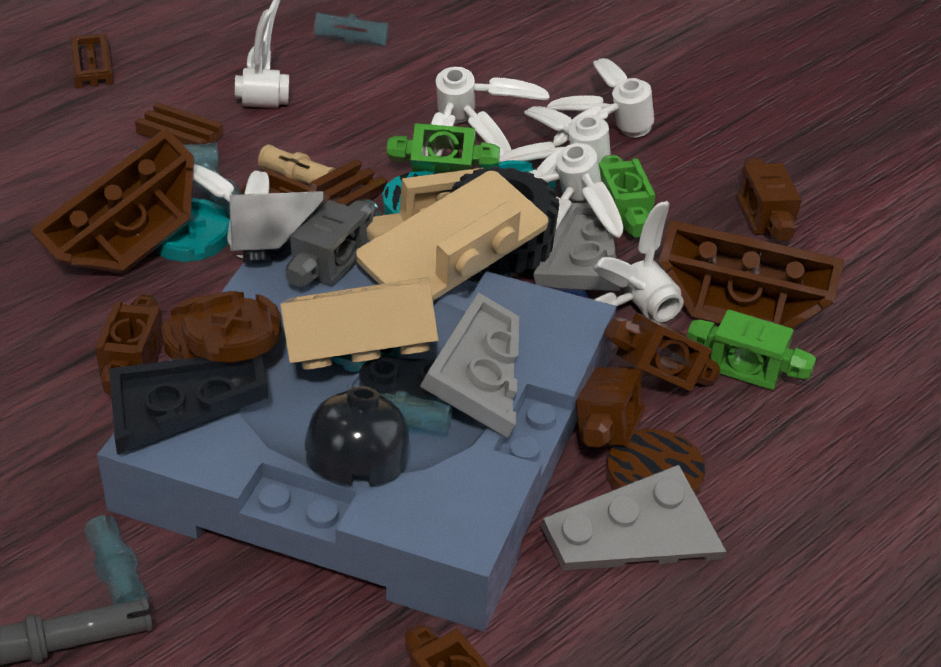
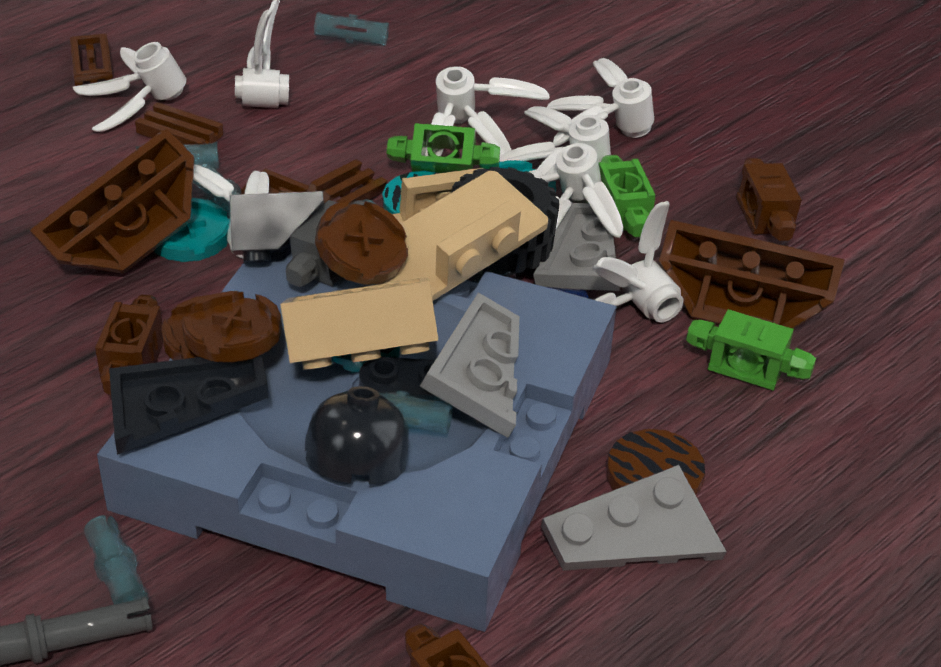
tan pin [258,144,336,186] -> none
reddish brown piece [576,366,645,447] -> none
reddish brown piece [605,313,721,391] -> none
none -> white plant [73,42,187,132]
none -> reddish brown tile [315,200,409,285]

